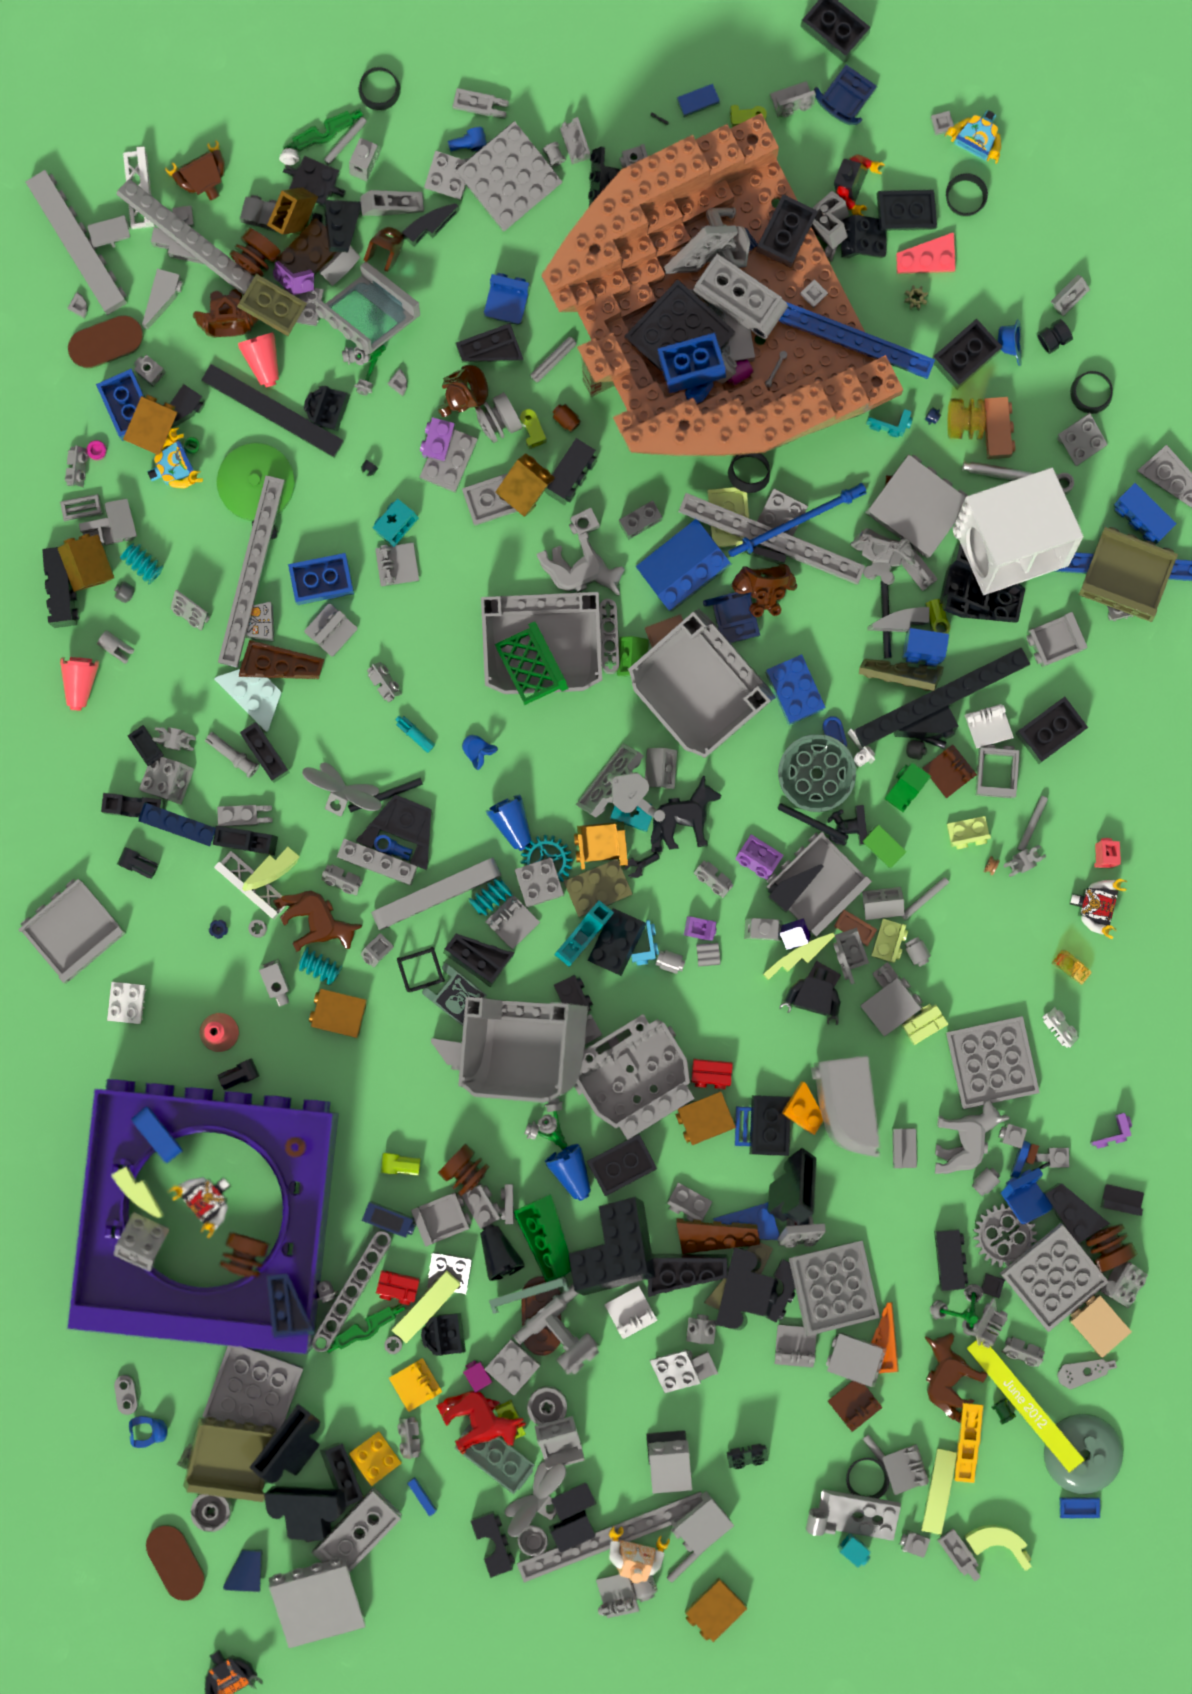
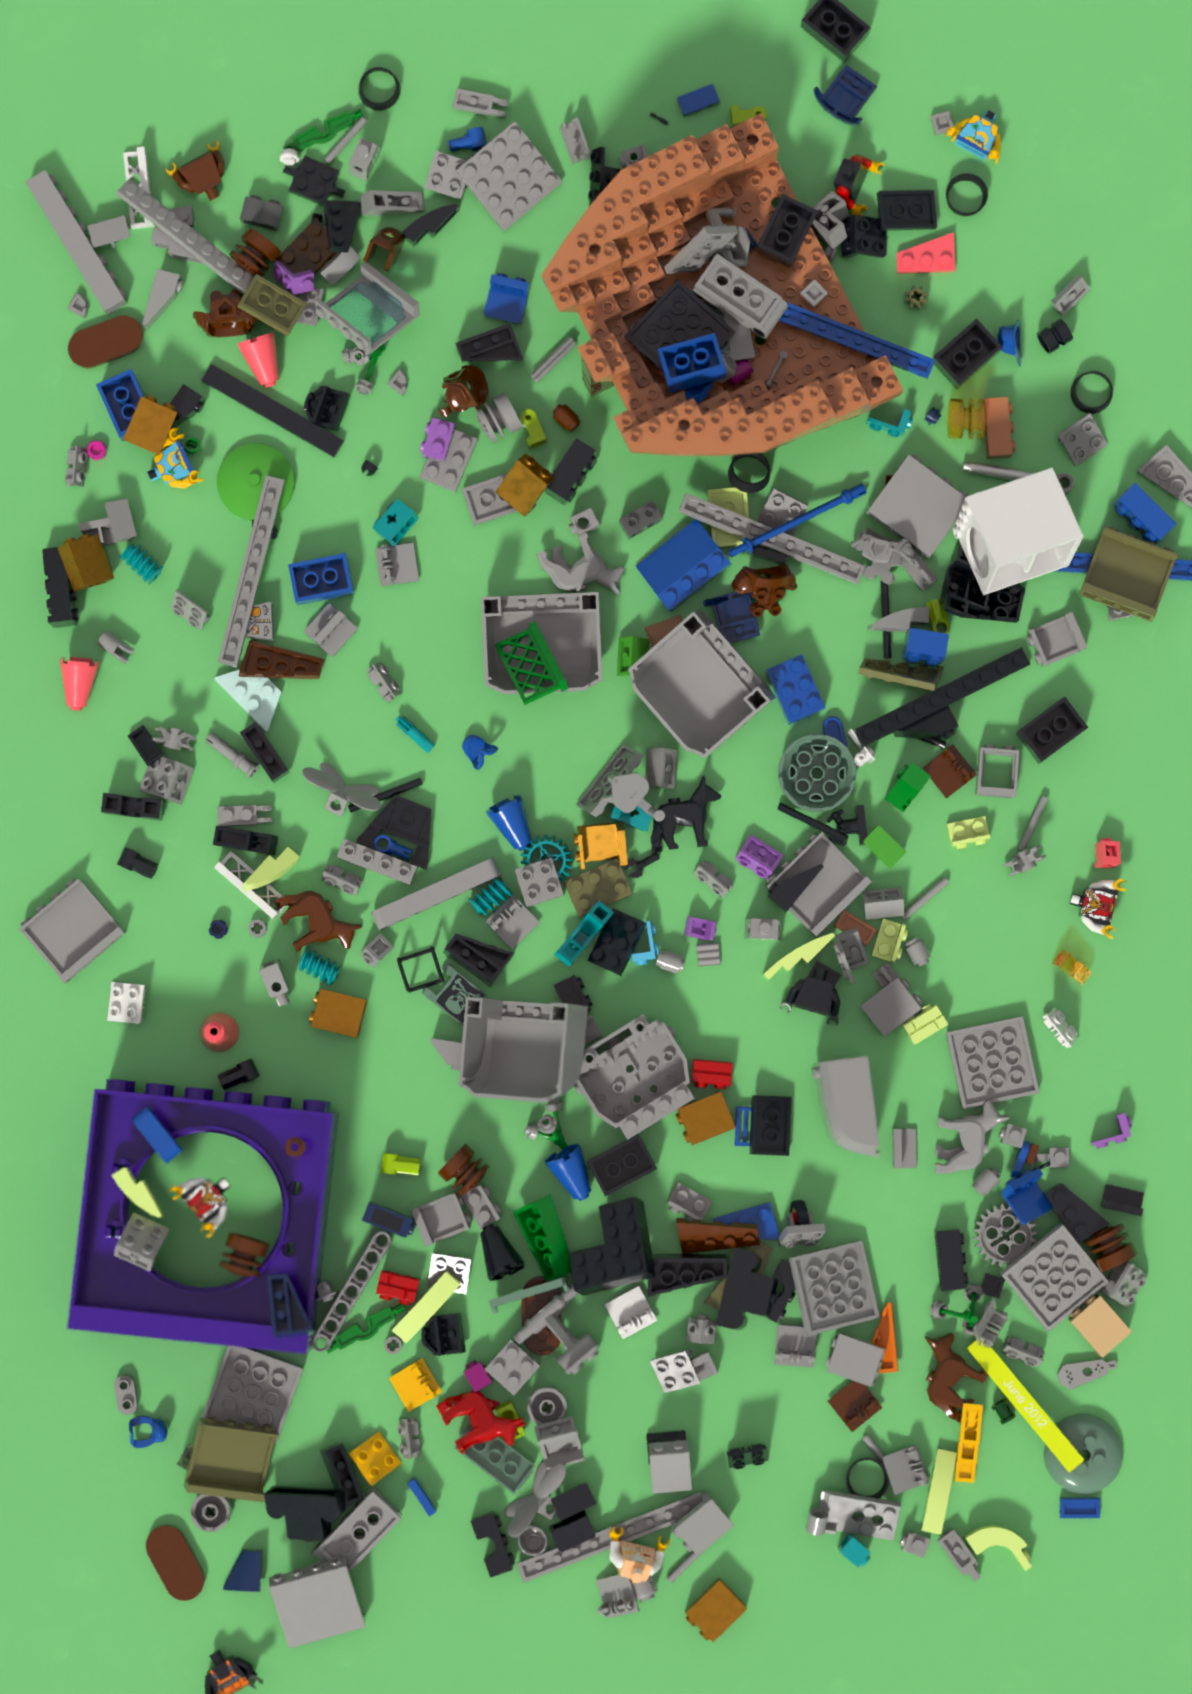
light grey tile [60,494,103,521] -> none
dark grey piece [114,582,135,603] -> none
light grey brick [134,355,166,387] -> none
dark blue plate [138,803,216,846] -> none
black brick [249,1404,320,1484] -> none
pearl gold brick [267,188,318,235] -> none
light grey plate [501,1184,514,1224] -> none
light grey bush [542,142,566,167] -> none
light grey beam [599,599,619,674] -> none
black brick [768,1148,816,1224] -> none
light grey bracket [770,81,816,117] -> none
panel [780,918,811,950] -> none
light orange wing [782,1082,823,1135] -> none
dark grey piece [906,739,927,760] -> none
white hinge [965,704,1014,749] -> none
medium nougat bush [983,856,1000,876] -> none

